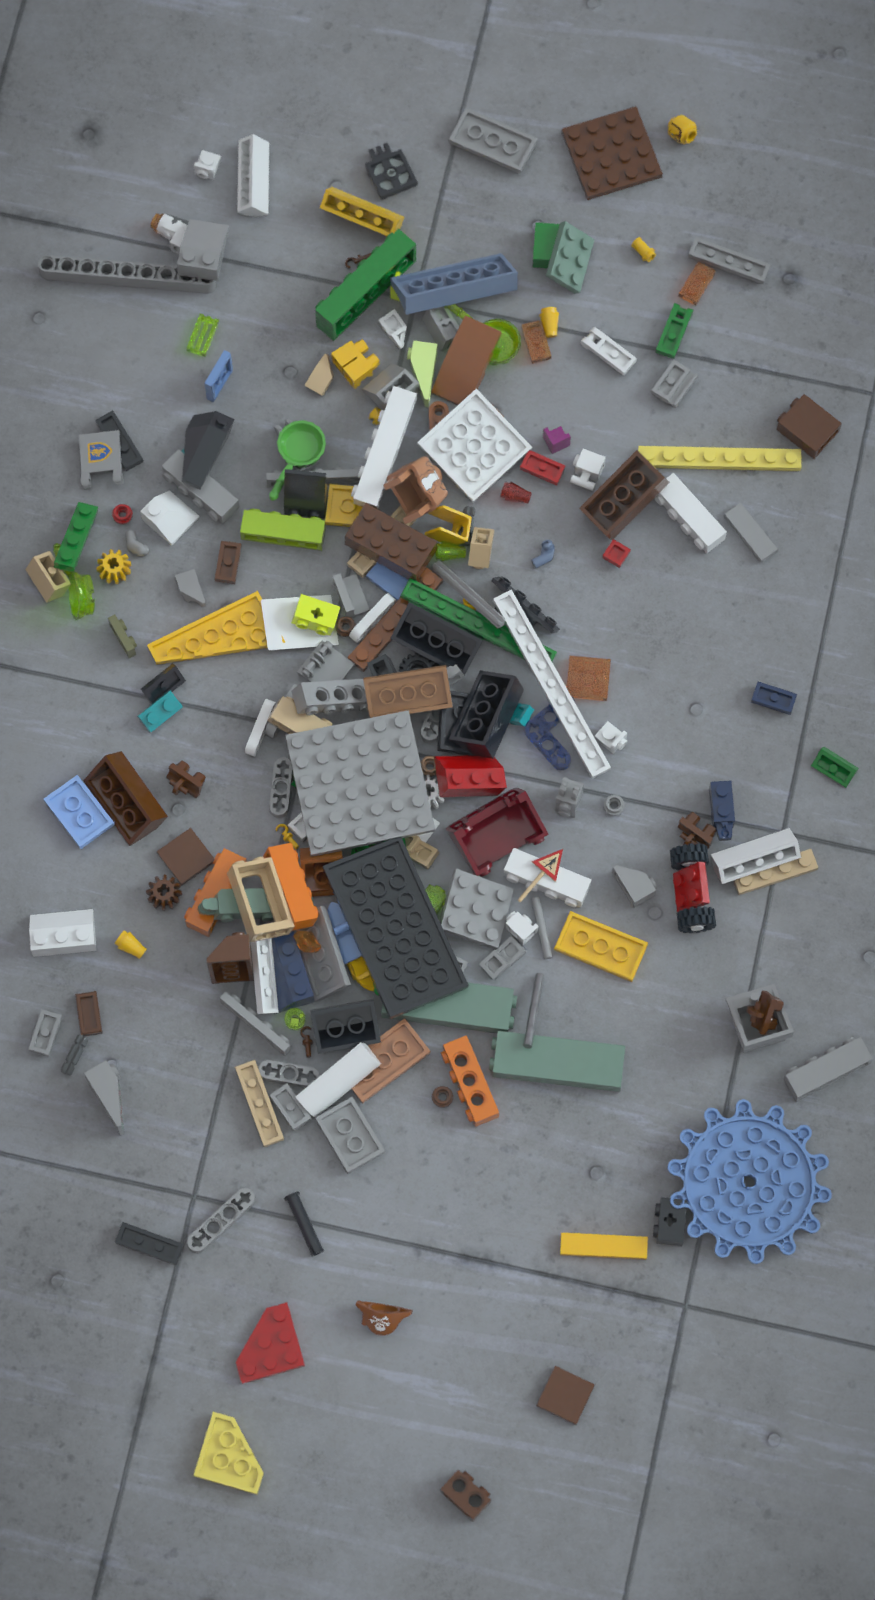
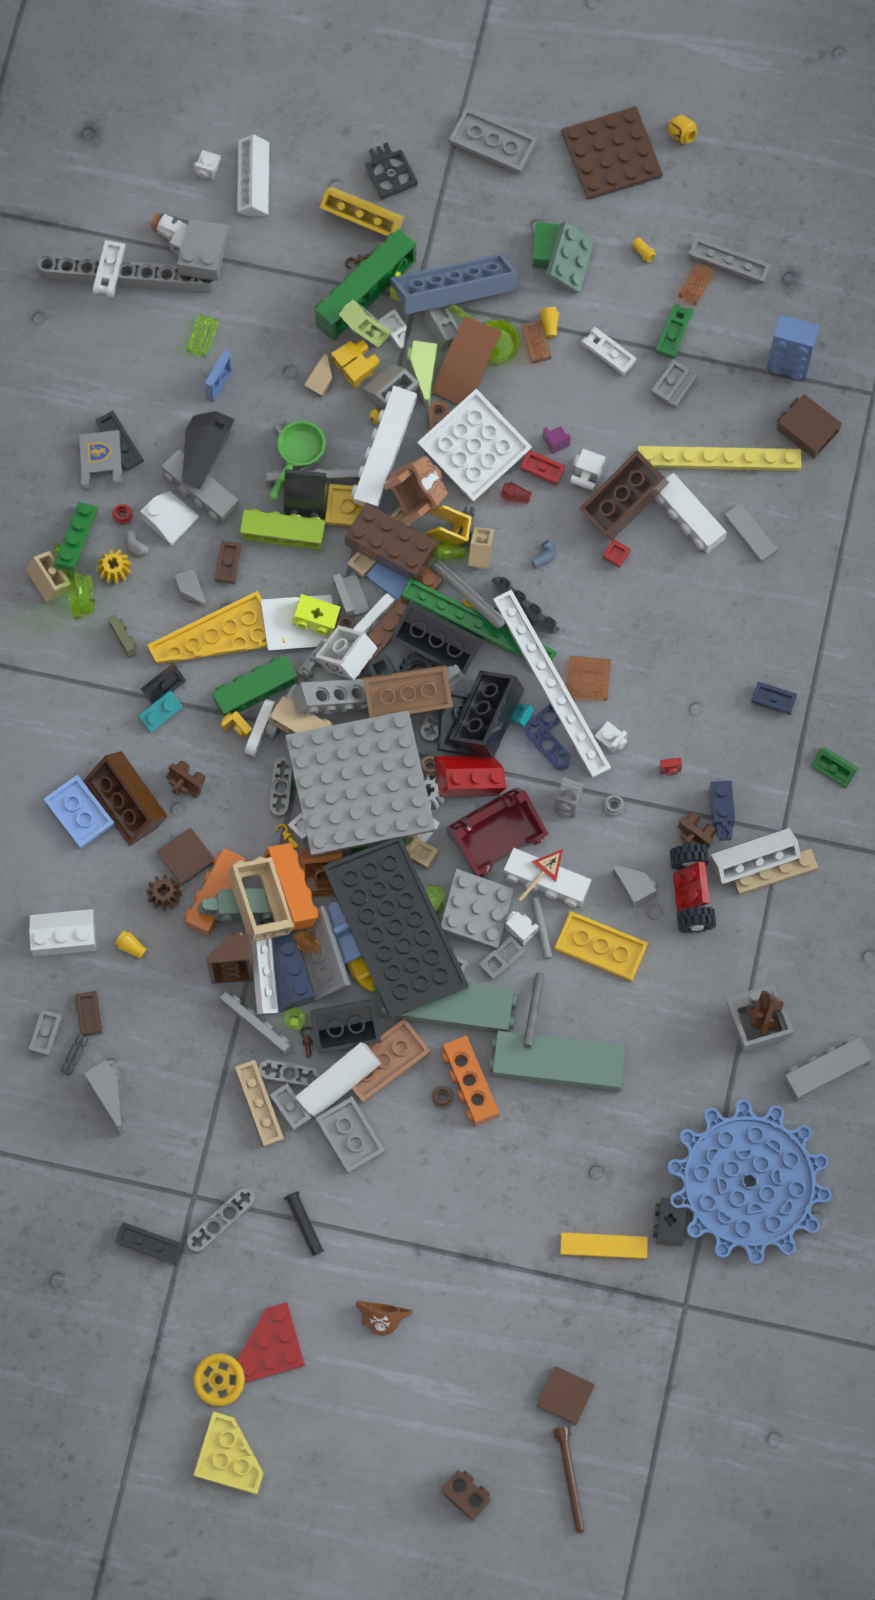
none -> white plate [93,240,126,297]
none -> yellow plate [193,1353,245,1407]
none -> green brick [212,655,298,718]
none -> yellow bracket [220,711,252,740]
none -> white brick [315,625,377,680]
none -> yellowish green slope [339,300,392,348]
none -> reddish brown piece [553,1426,584,1534]
none -> red plate [659,757,682,776]
none -> medium blue brick [767,315,820,380]

